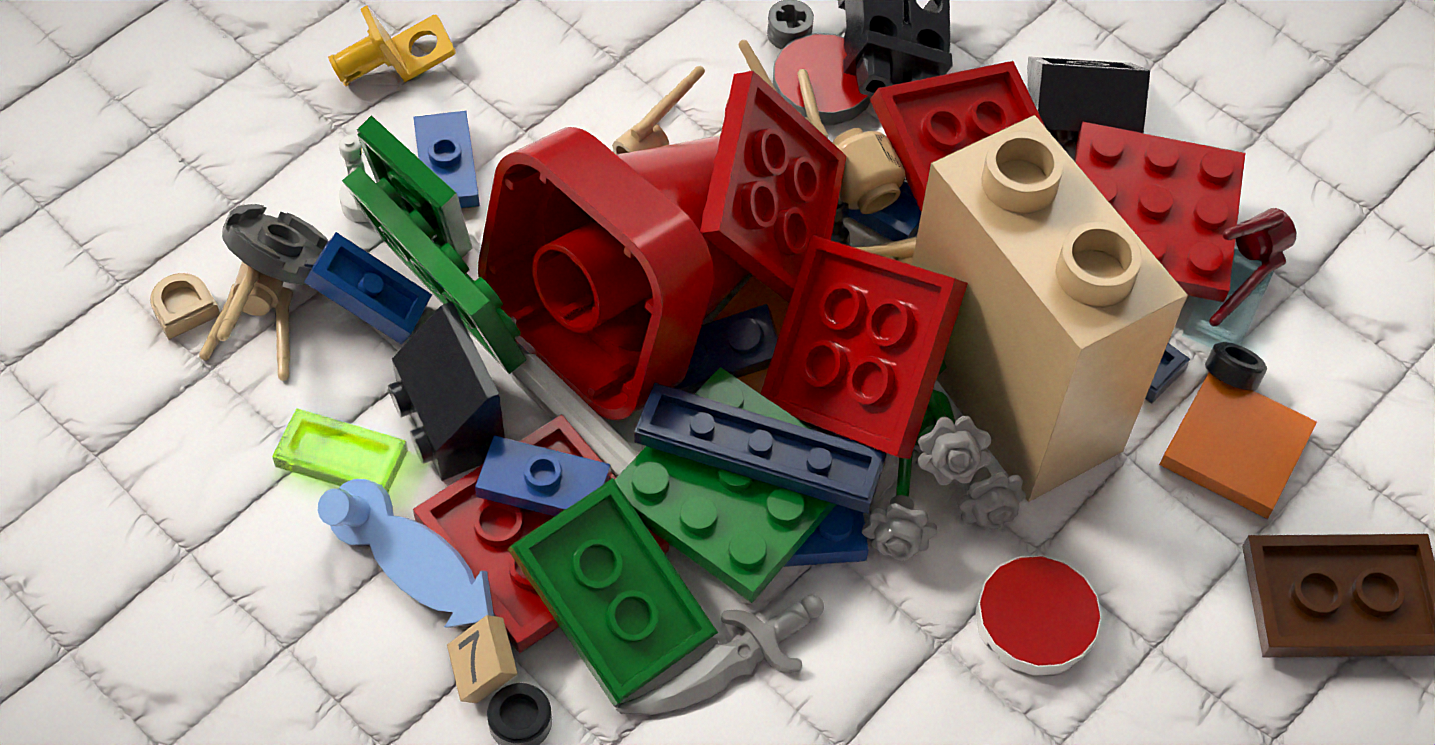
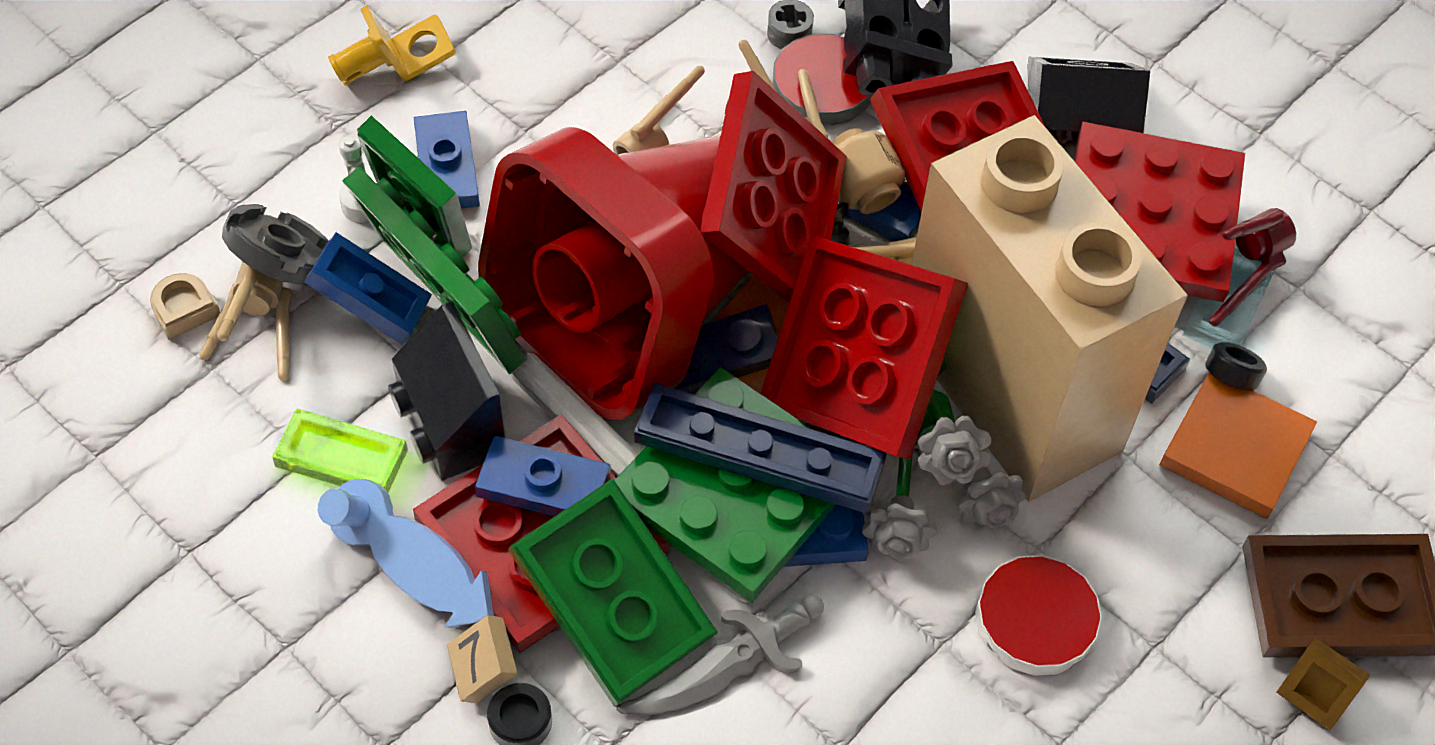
none -> pearl gold plate [1276,637,1370,731]

